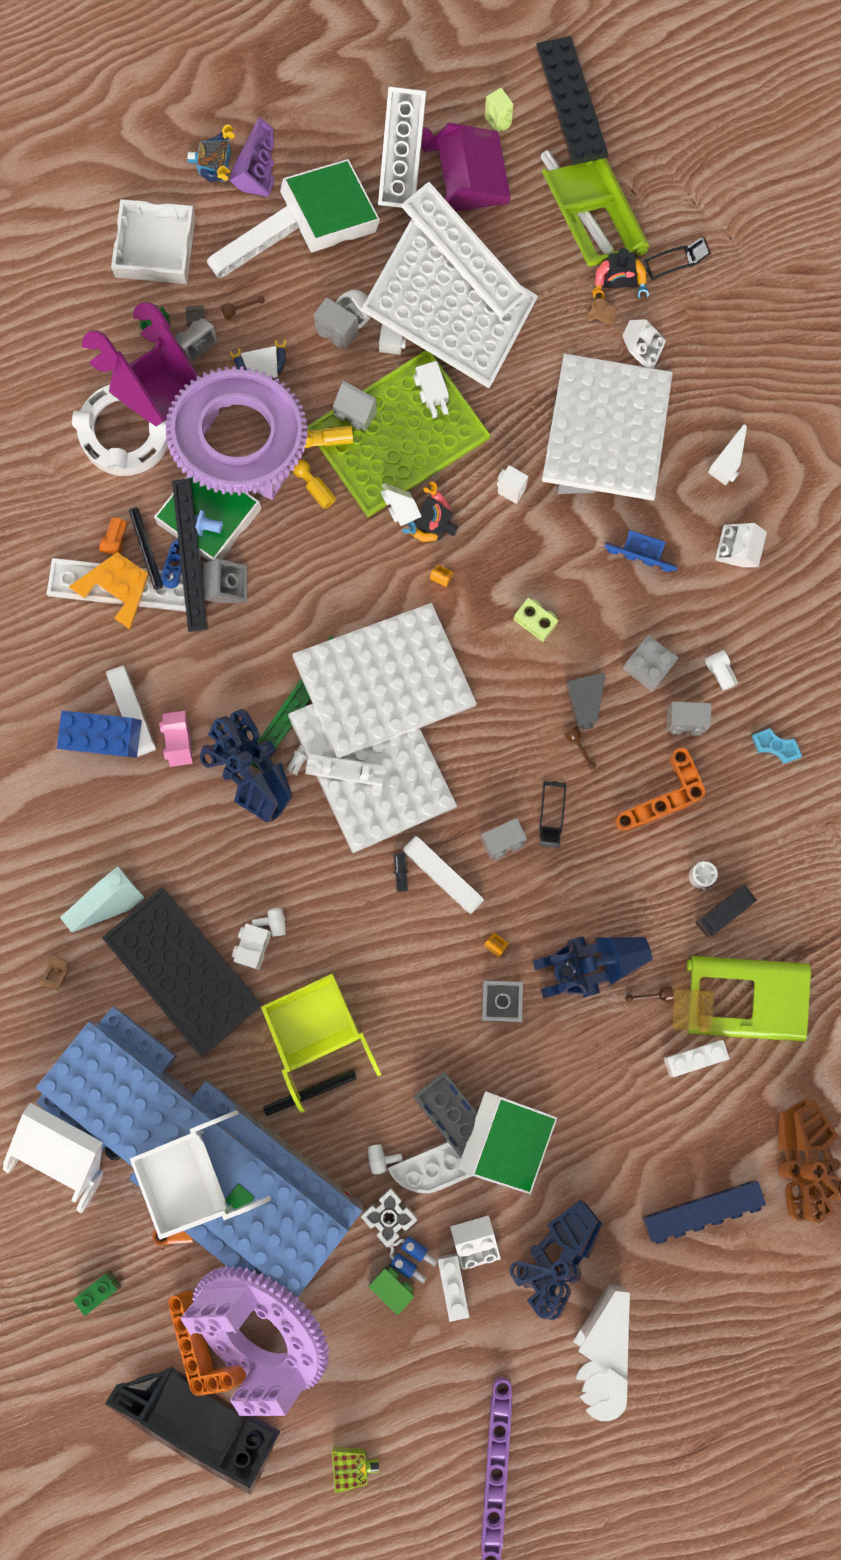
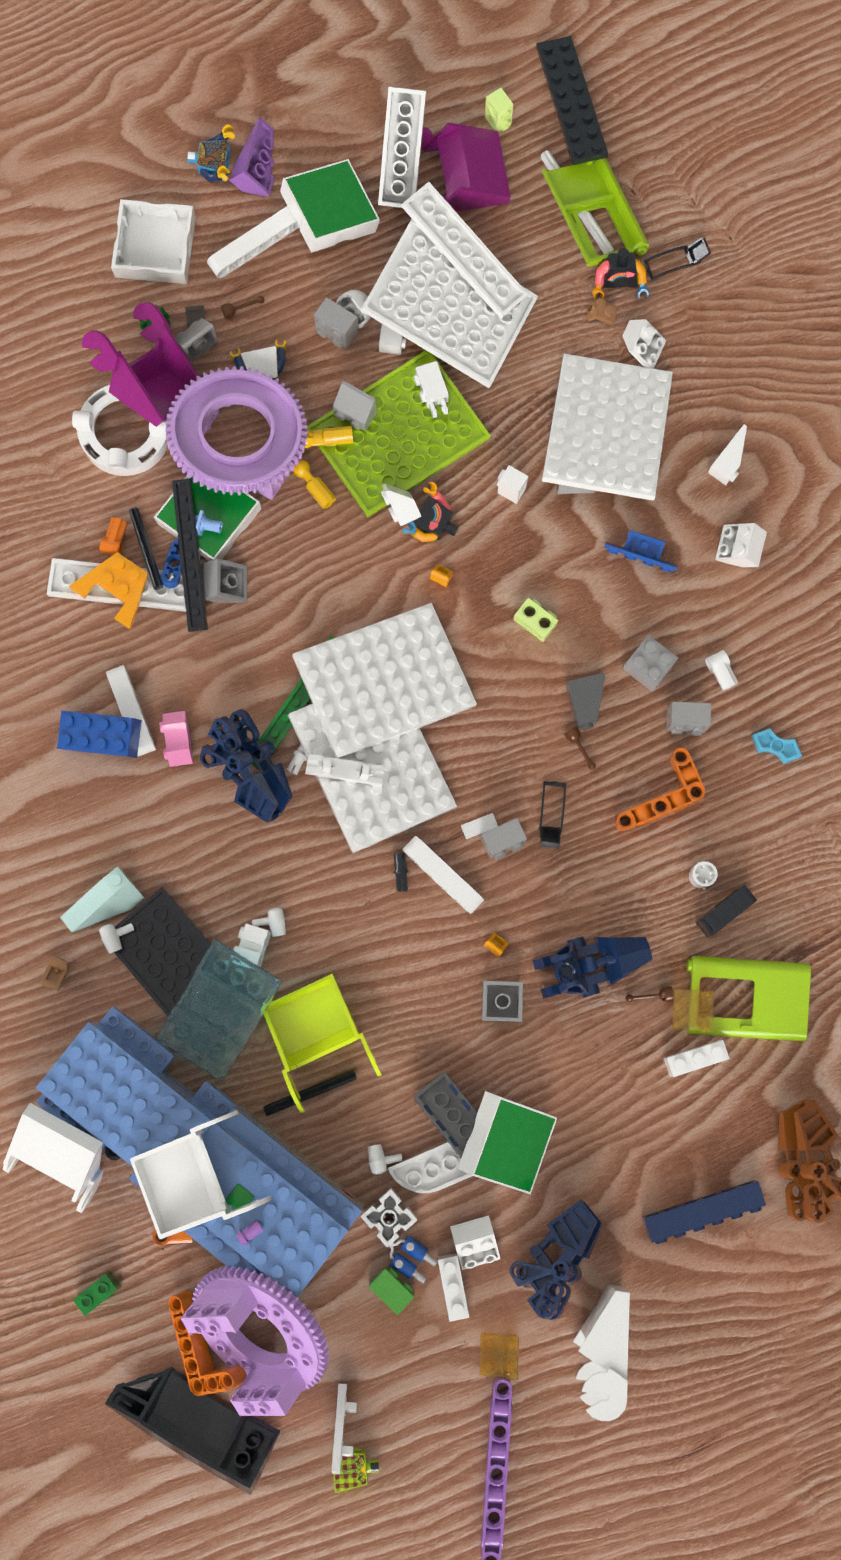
none -> white piece [99,923,134,954]
none -> clear light blue slope [156,939,282,1081]
none -> medium lavender pin [236,1219,264,1246]
none -> white hinge [331,1383,357,1474]
none -> white sticker [461,813,498,839]
none -> clear yellow hinge [480,1333,519,1380]

